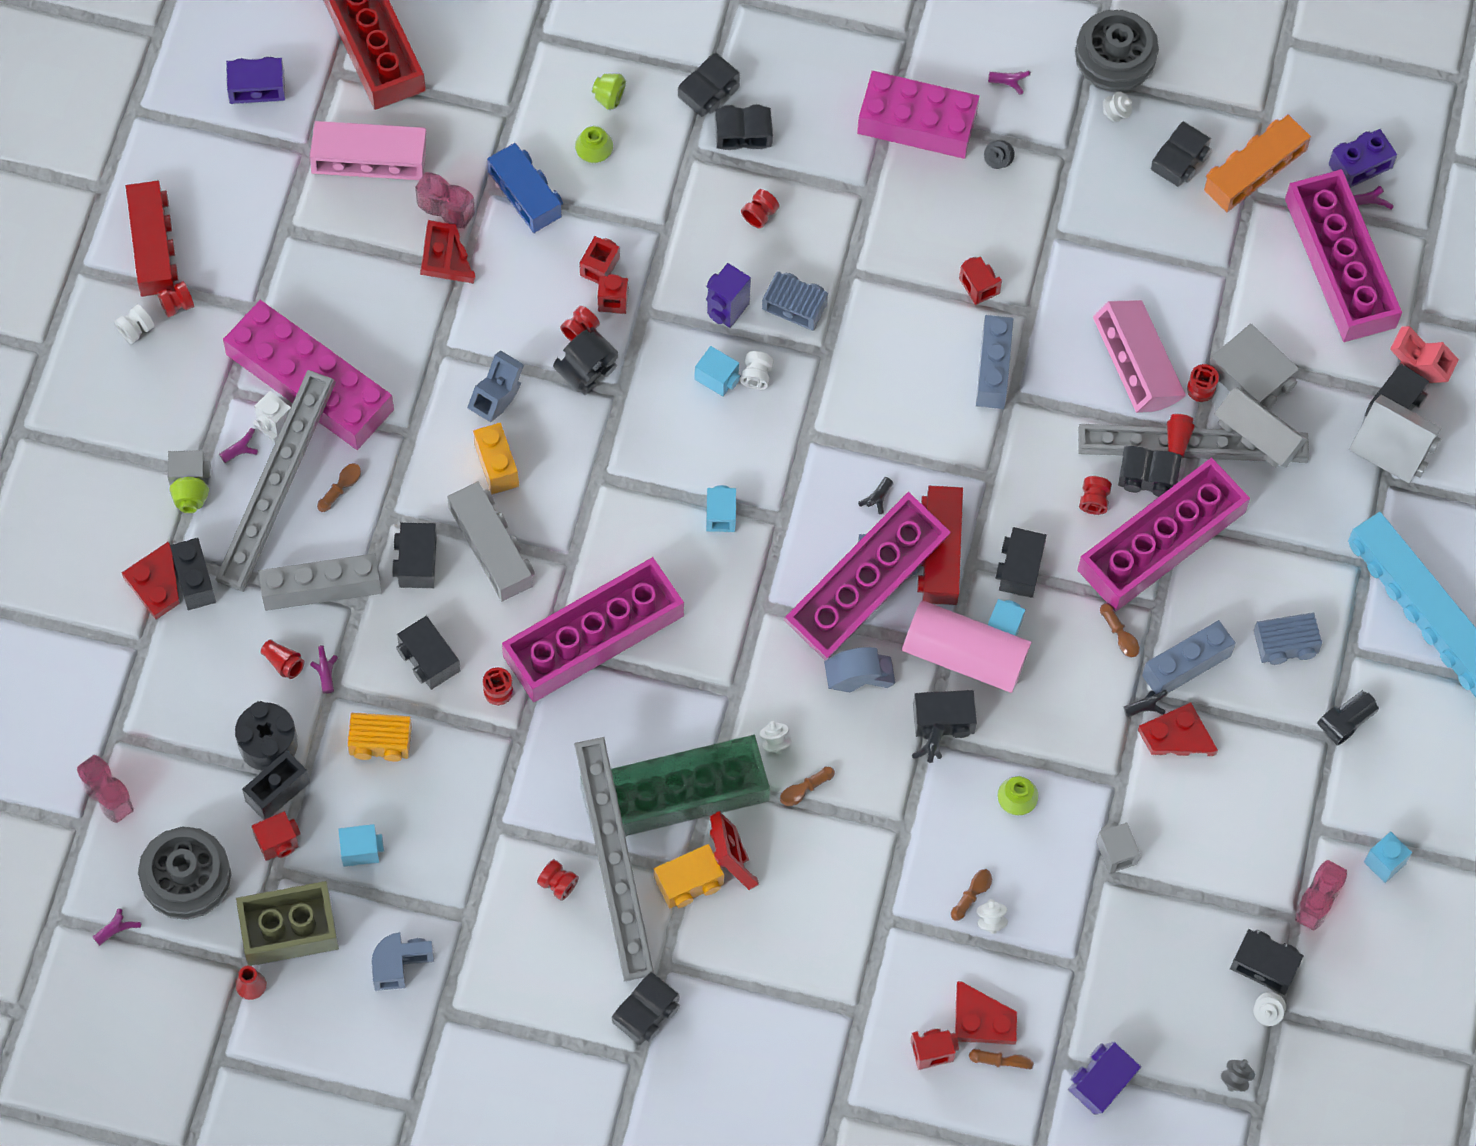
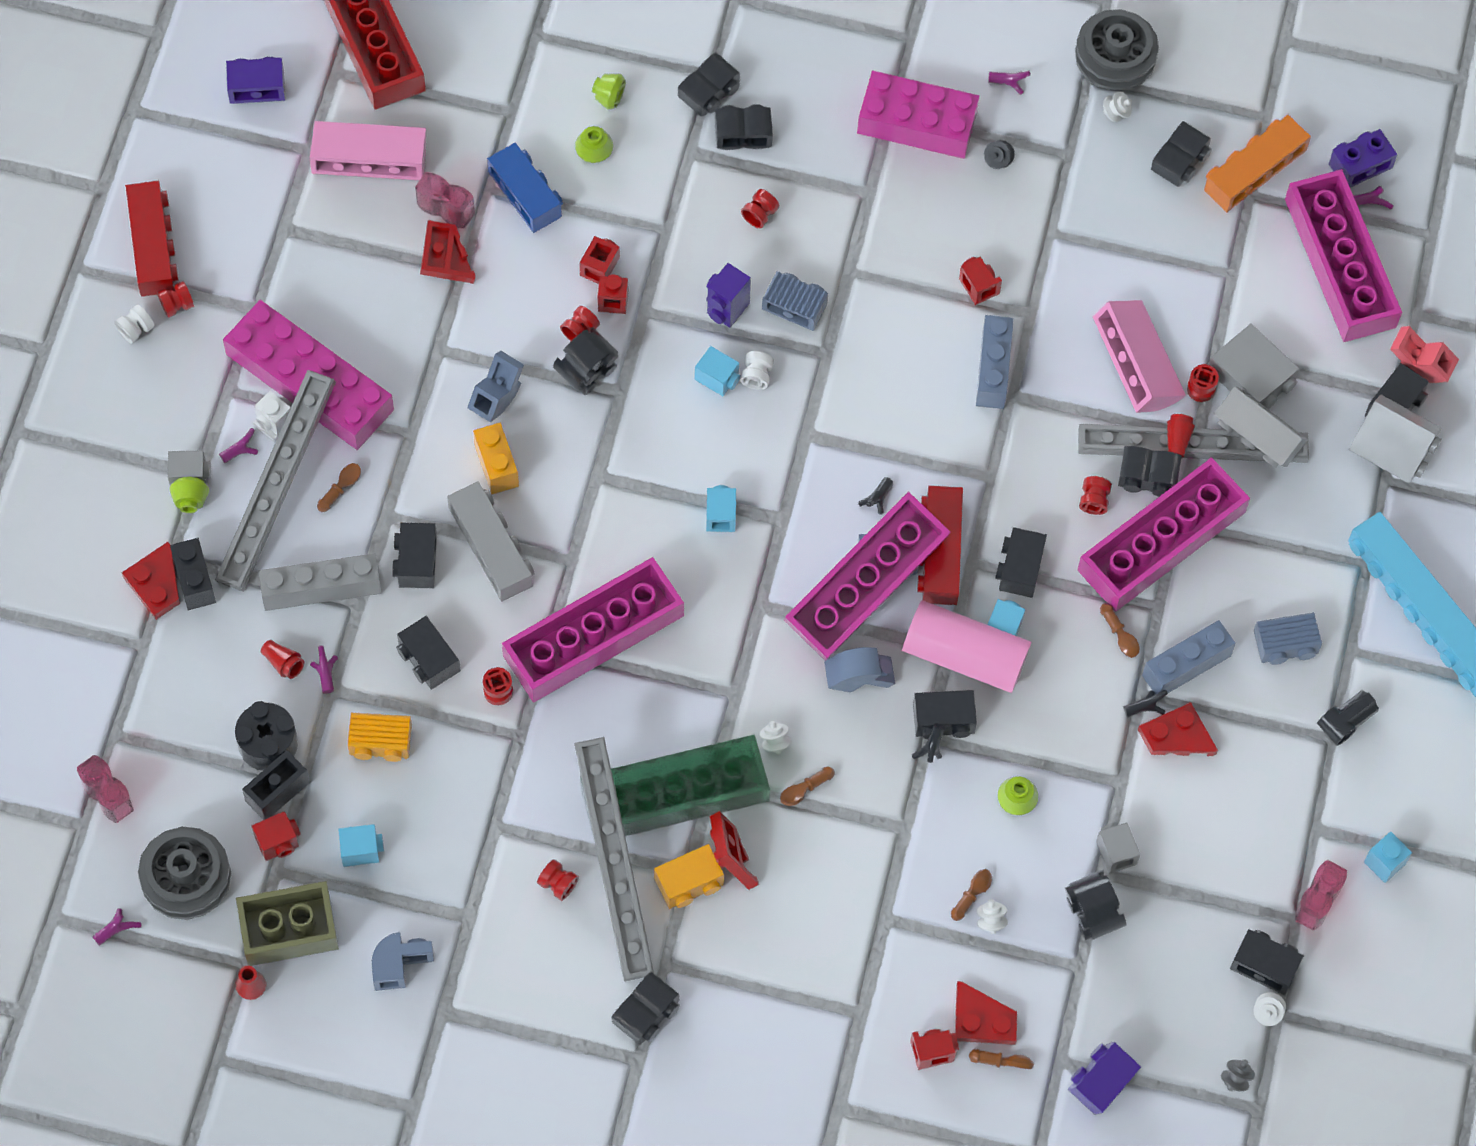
none -> black brick [1065,870,1127,940]

